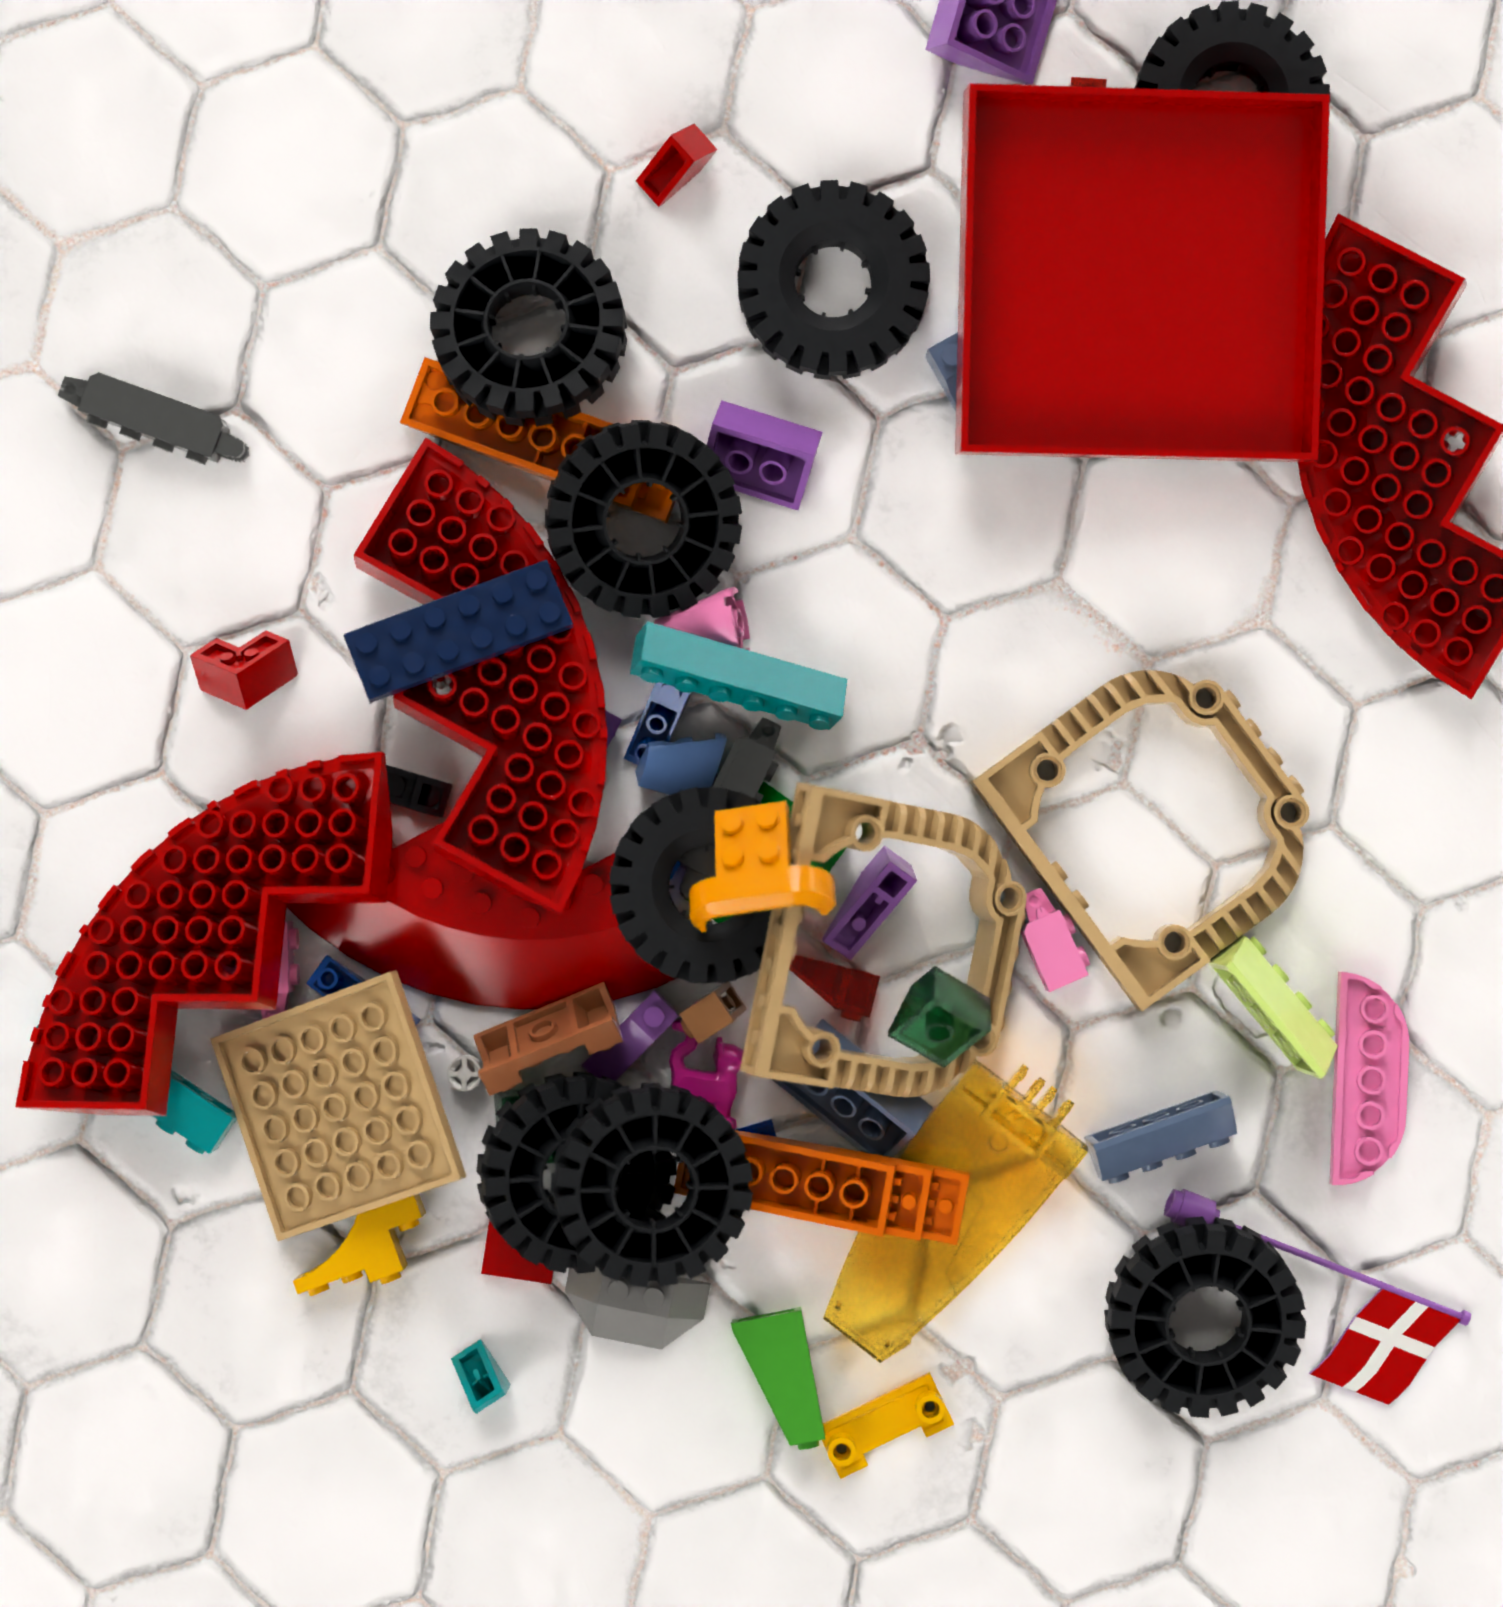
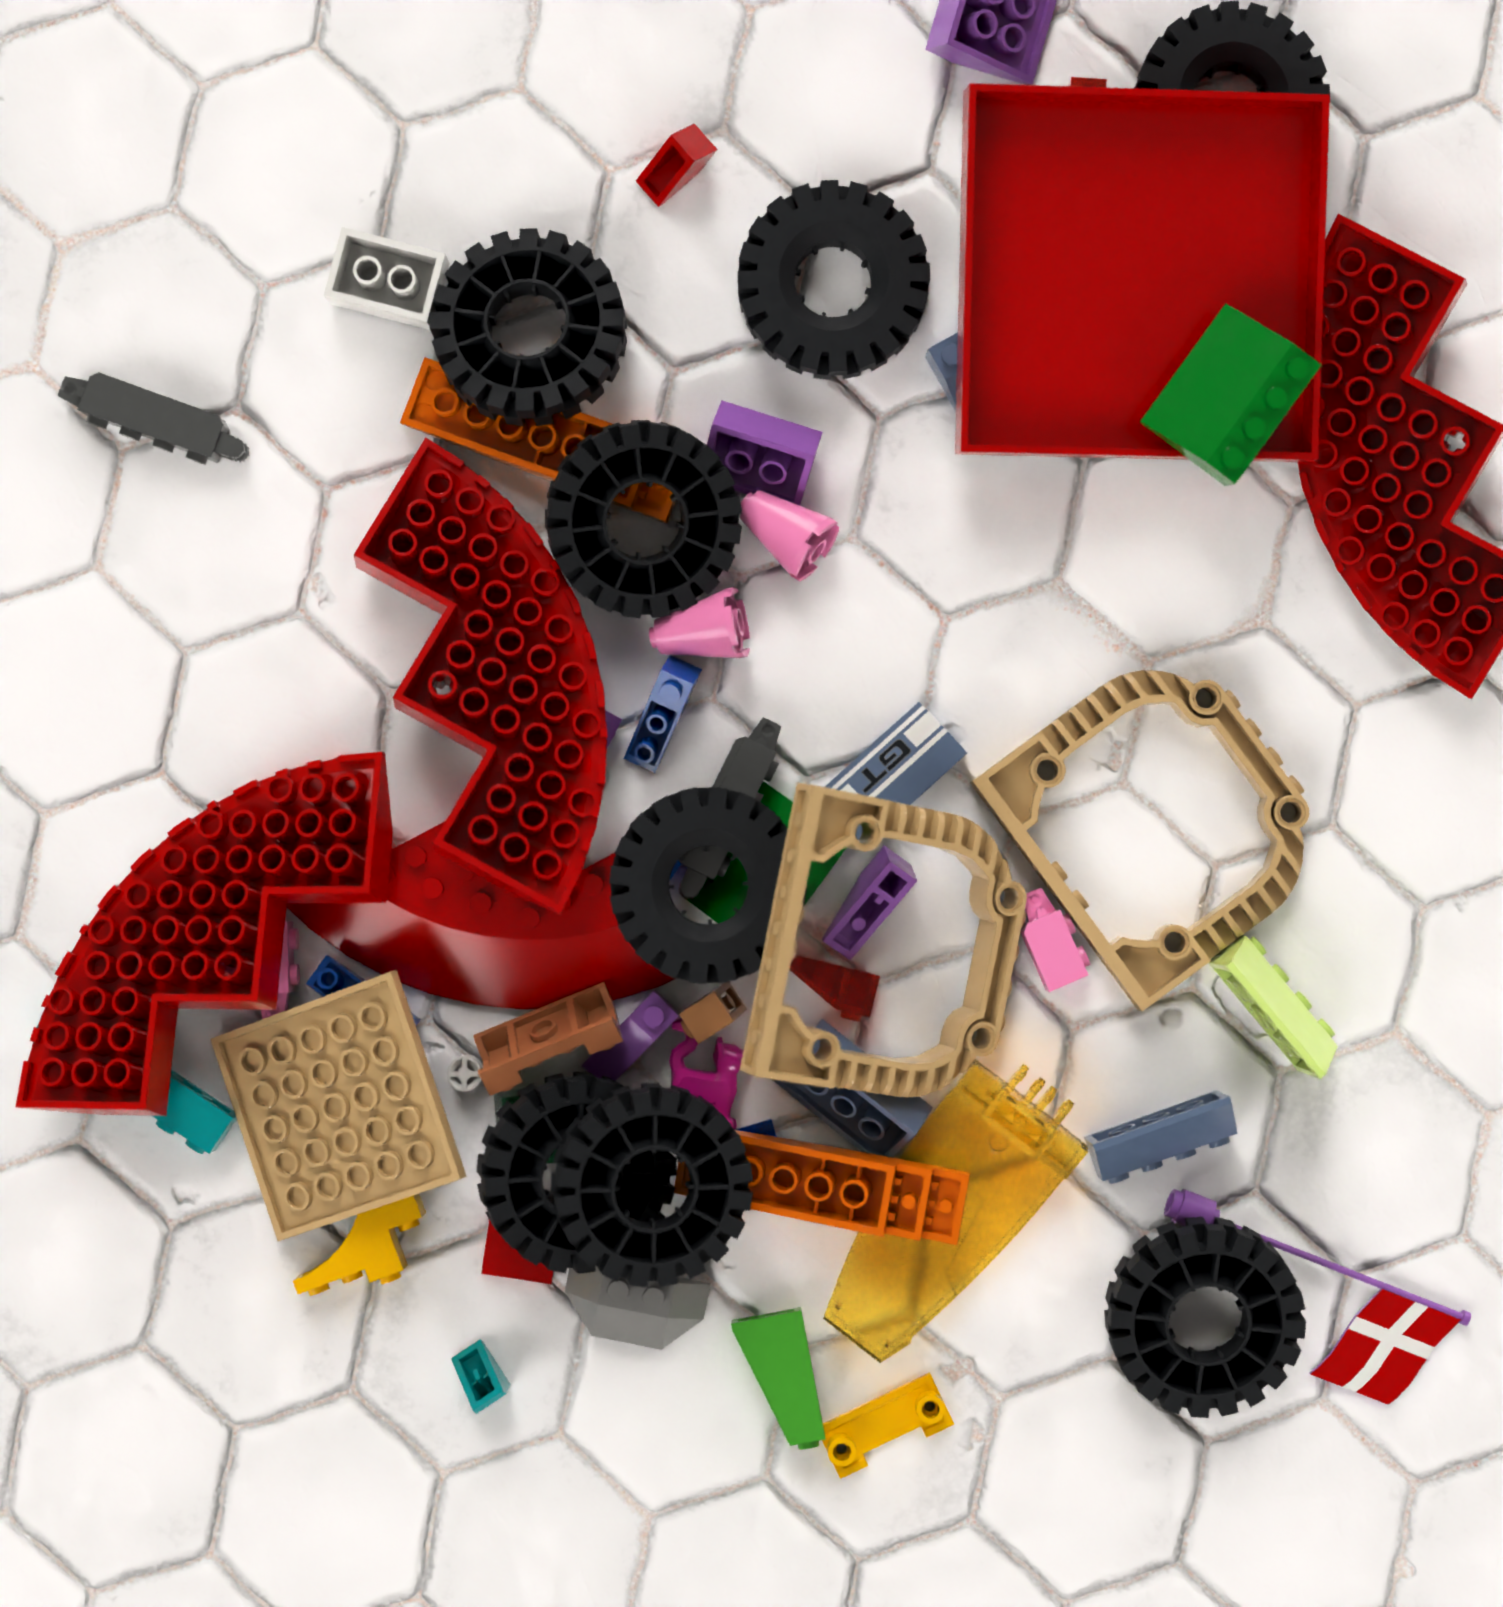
red panel [190,630,298,710] -> none
dark blue plate [343,559,573,703] -> none
black slope [386,765,453,818] -> none
teal brick [630,621,848,730] -> none
medium blue slope [635,733,727,795] -> none
light orange piece [689,801,836,932] -> none
clear green slope [888,966,991,1068] -> none
bright pink plate [1329,971,1409,1185] -> none
none -> white brick [324,227,450,330]
none -> bright pink cone [740,490,839,582]
none -> sand blue slope [825,702,967,840]
none -> green slope [1140,304,1322,486]

